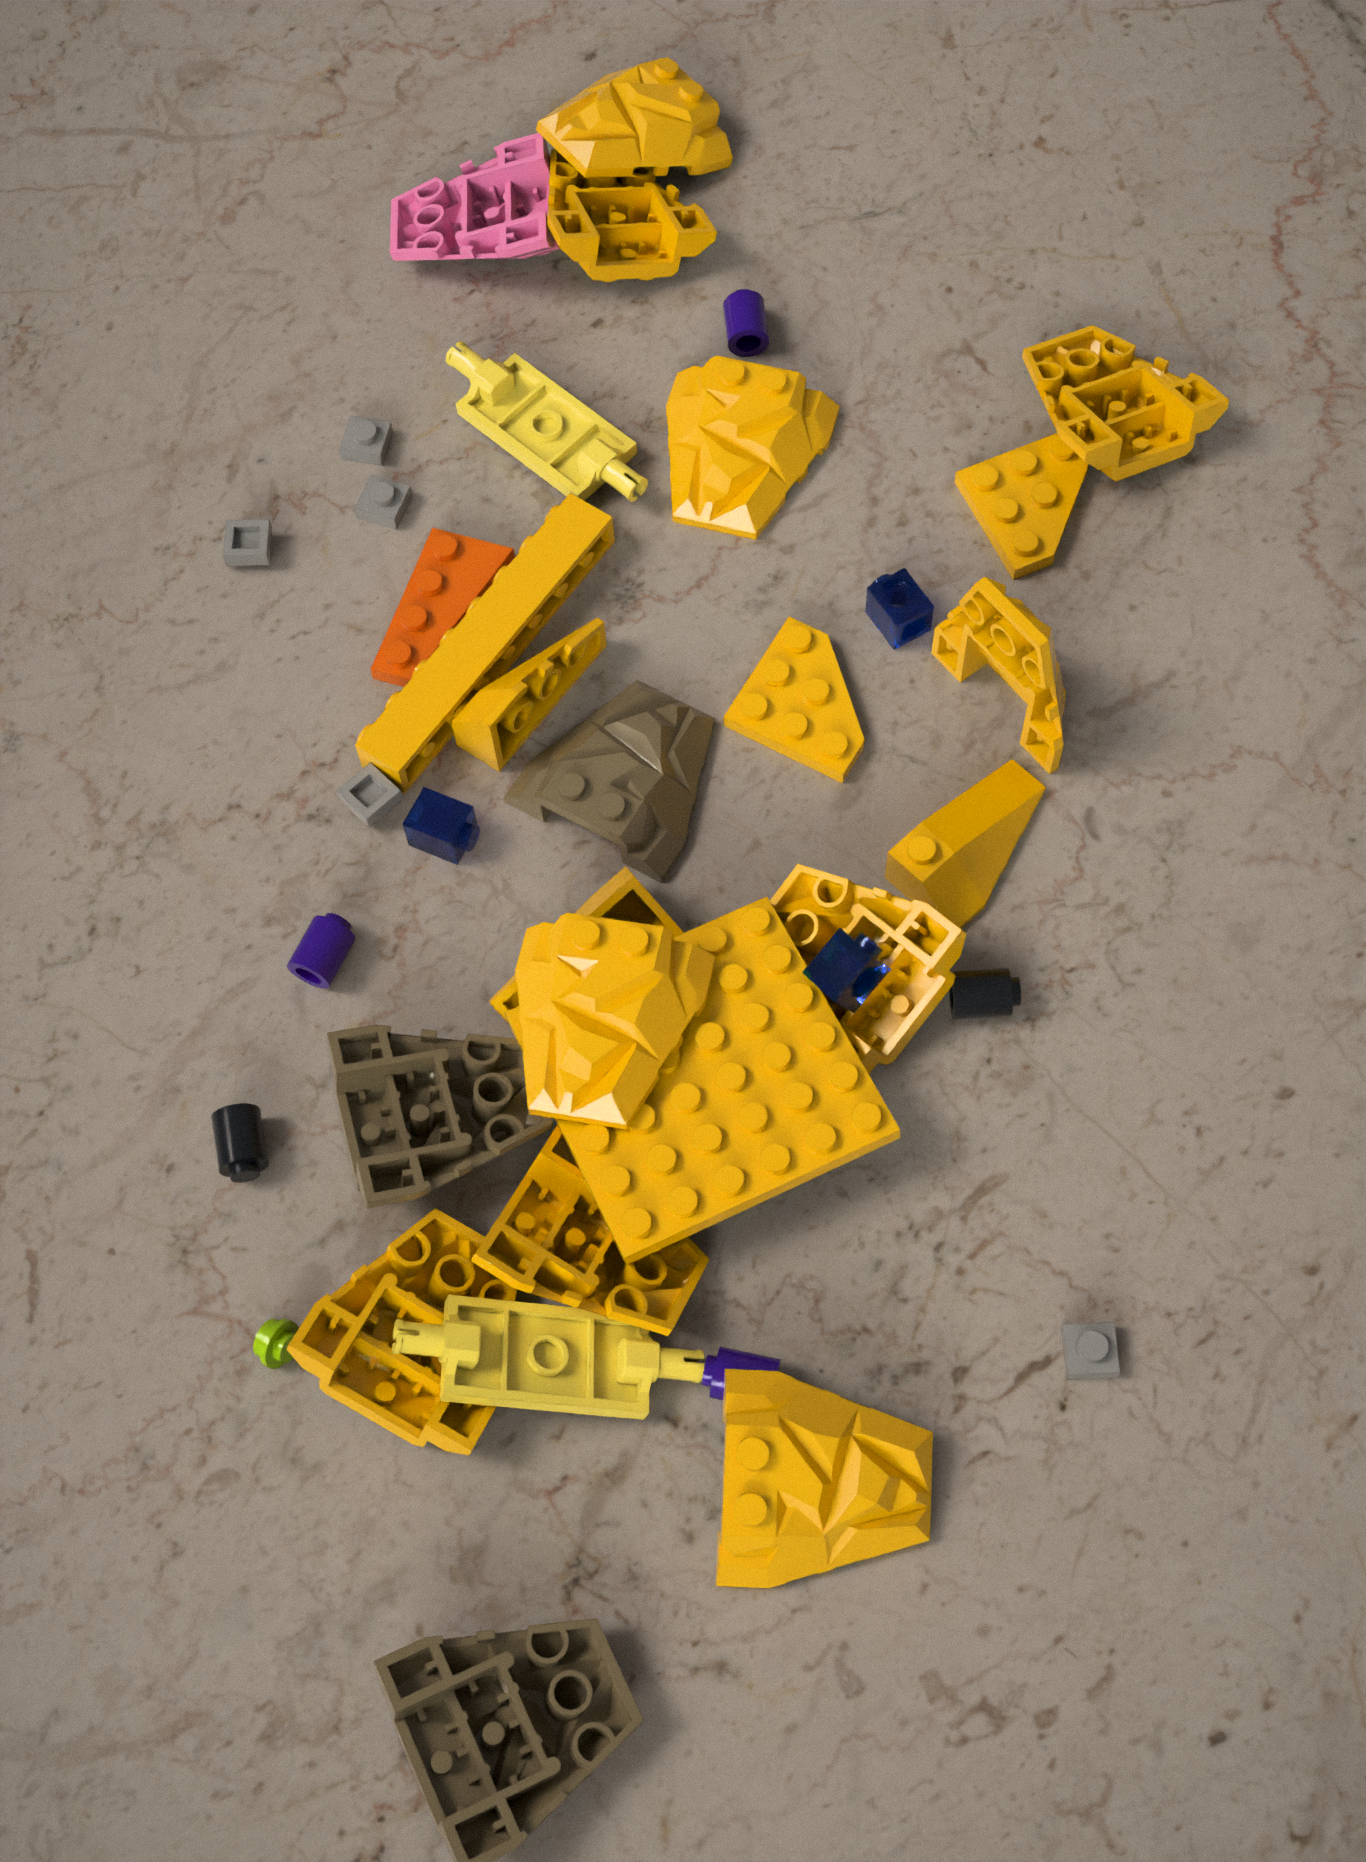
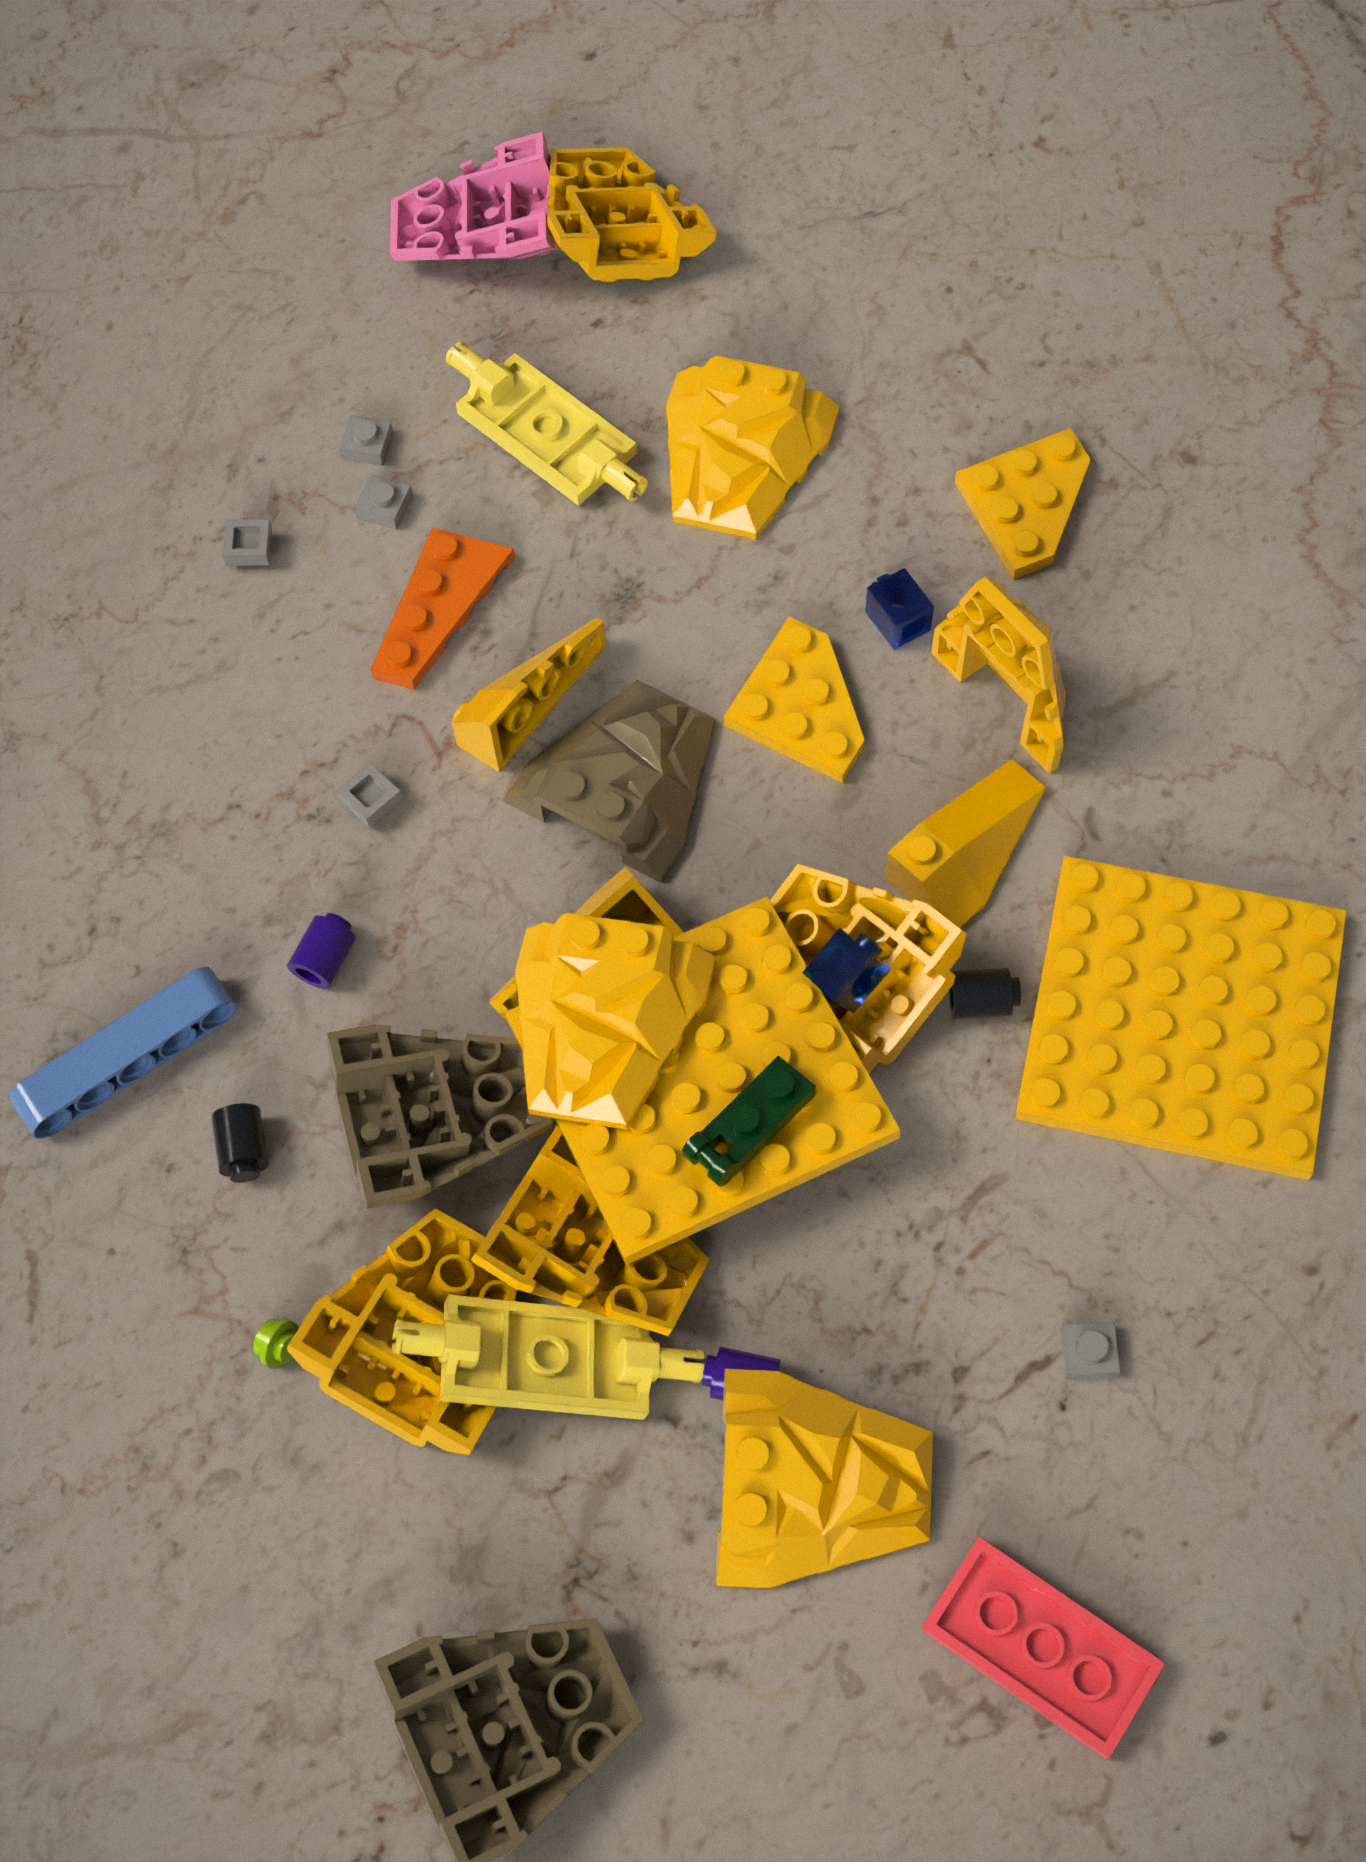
yellow brick [355,493,615,794] -> none
clear blue brick [402,787,480,865] -> none
yellow wedge [536,57,733,178] -> none
dark purple brick [723,289,769,357] -> none
yellow wedge [1022,325,1229,482] -> none
none -> medium blue beam [8,967,237,1139]
none -> dark green plate [681,1055,816,1187]
none -> coral plate [920,1537,1166,1760]
none -> yellow plate [1014,856,1347,1180]

